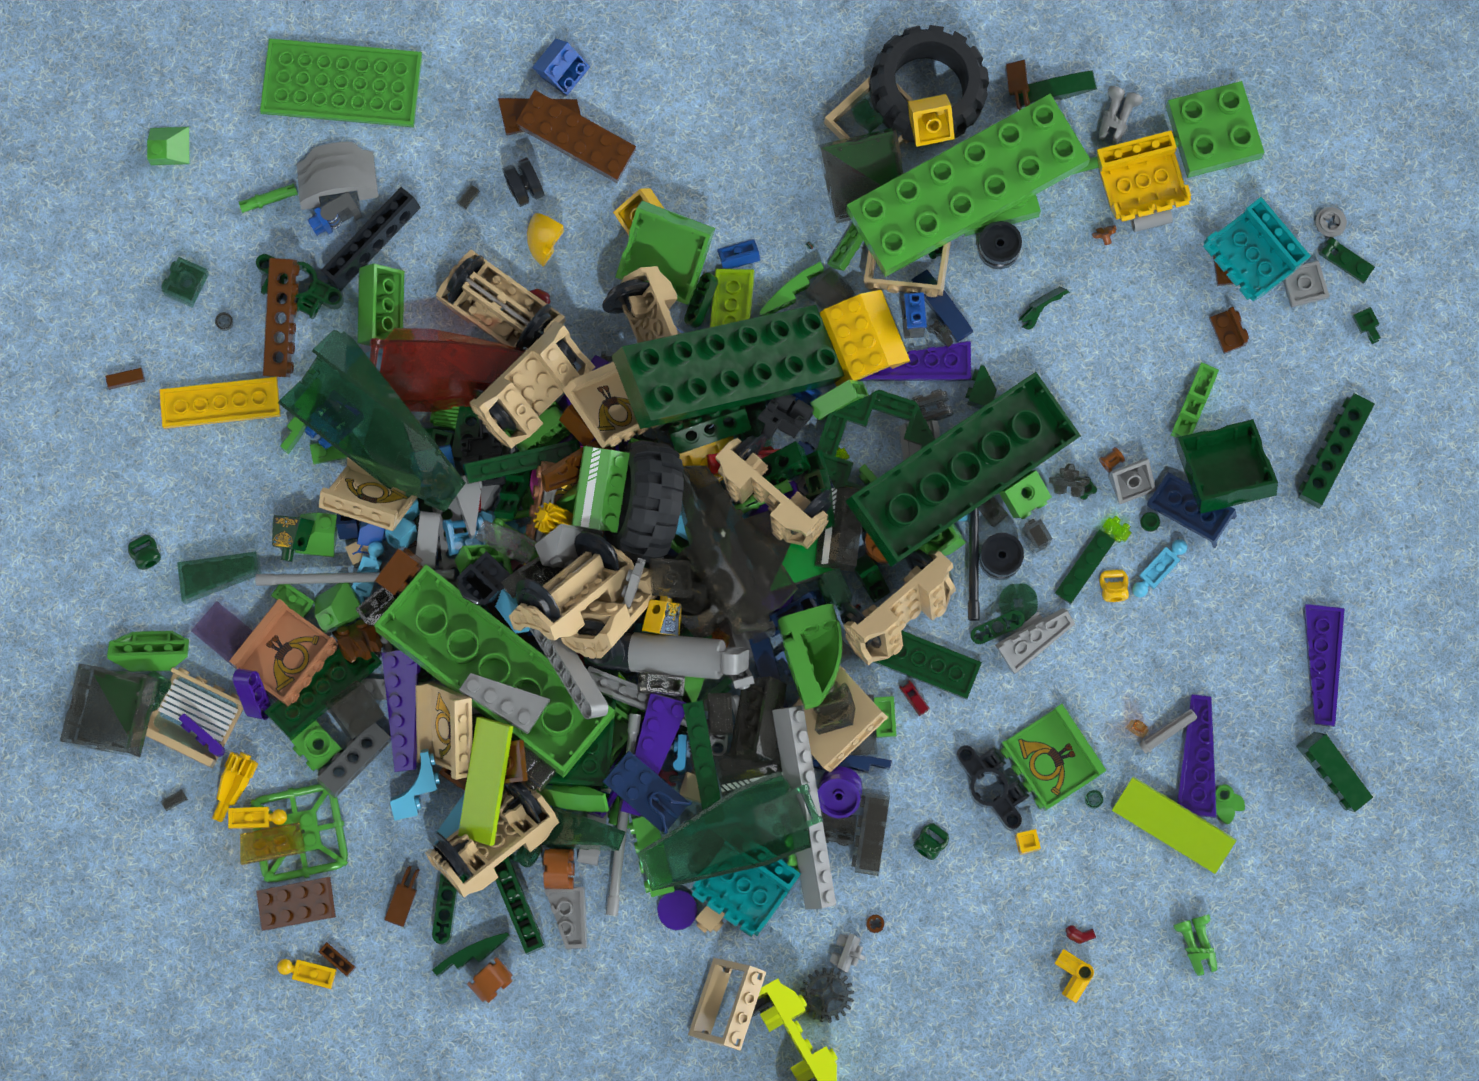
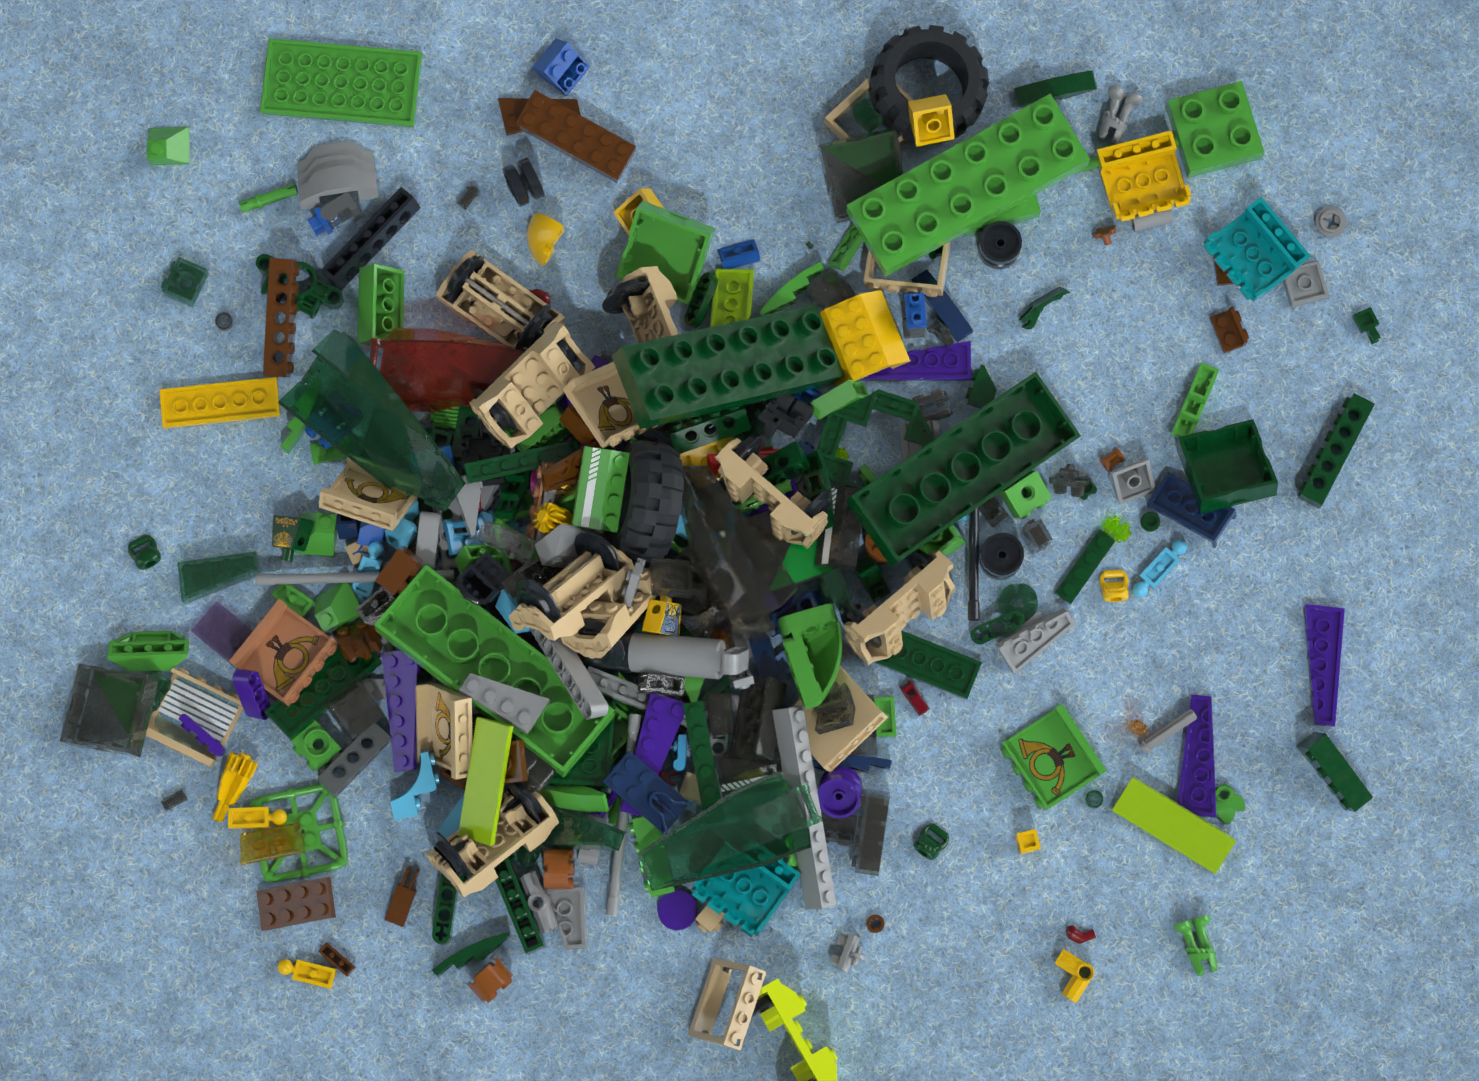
reddish brown piece [105,368,145,390] -> none
clear smoke gear [800,968,854,1023] -> none
black piece [956,745,1030,831] -> none
reddish brown arm [1006,59,1030,110] -> none
dark green plate [1319,237,1375,284] -> none
none -> light grey piece [520,871,559,934]

